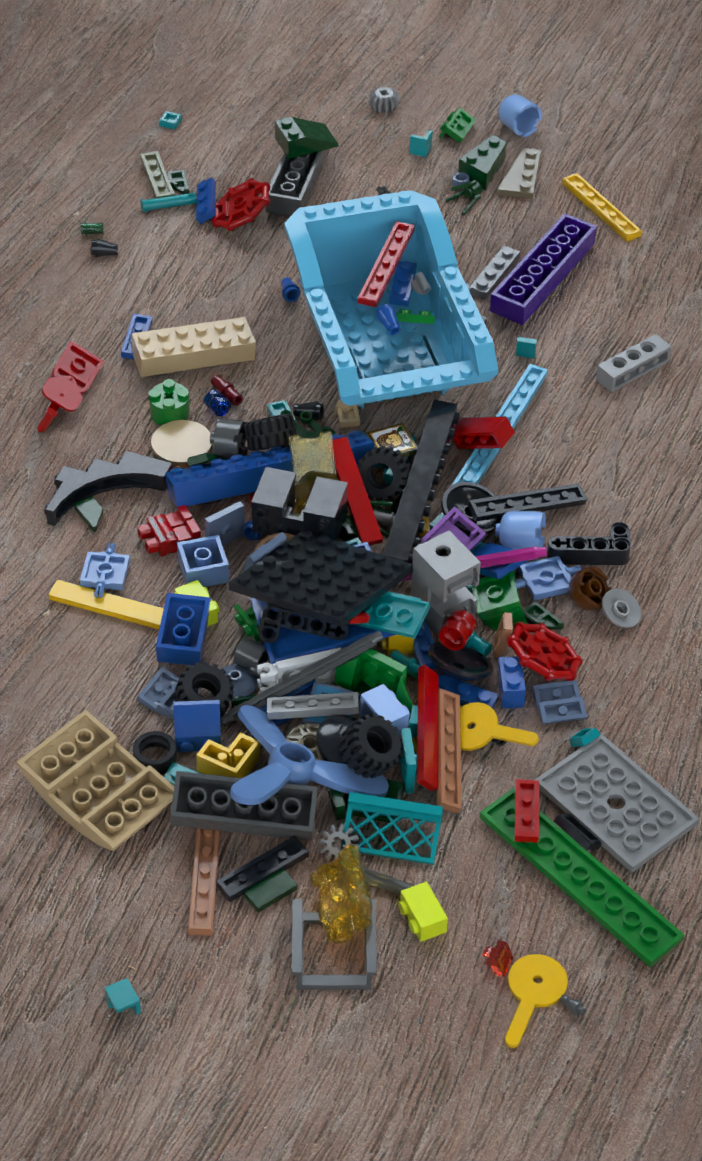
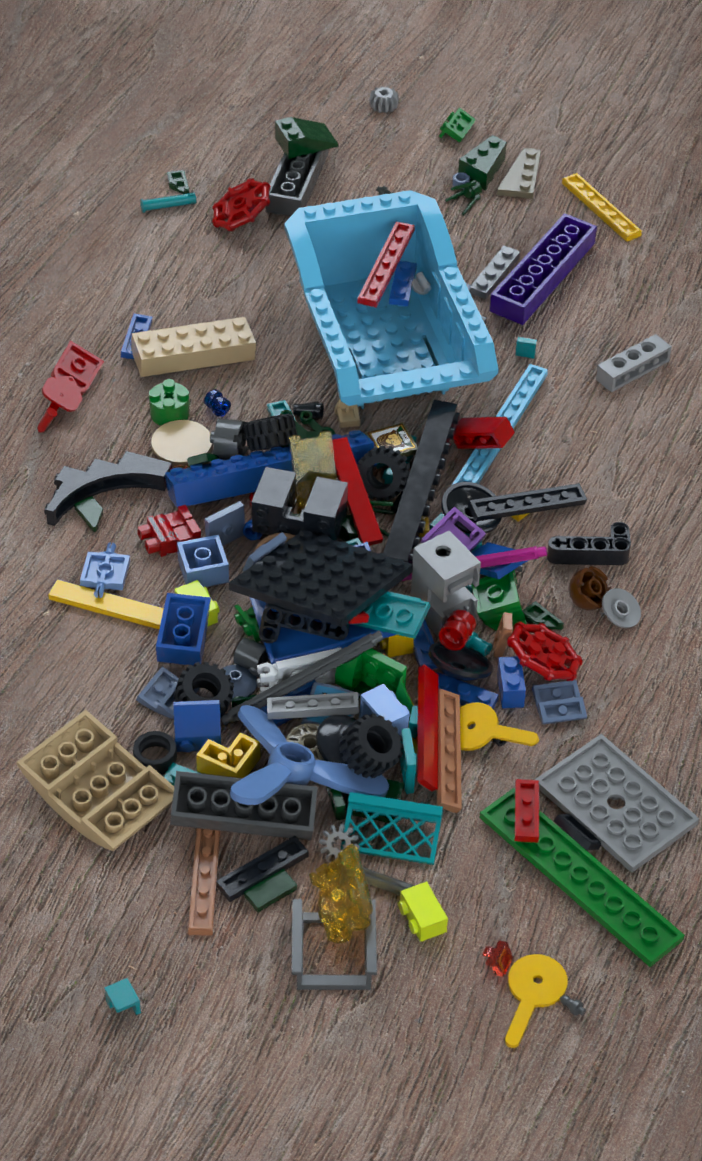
clear green pin [80,221,104,236] -> none
black cone [91,238,118,257] -> none
plate [140,151,175,198] -> none
teal tile [159,111,182,130] -> none
blue plate [196,177,216,224] -> none
dark red pin [211,375,243,406] -> none
blue cone [281,277,301,302] -> none
light grey pin [373,510,396,529] -> none
blue cone [376,304,401,335] -> none
teal pin [390,650,421,679] -> none
green plate [396,309,435,324] -> none
teal panel [409,130,433,157] -> none
light blue cylinder [496,511,546,550] -> none
light blue cylinder [498,94,542,137] -> none
medium blue plate [515,556,582,601] -> none
teal tile [569,728,601,747] -> none

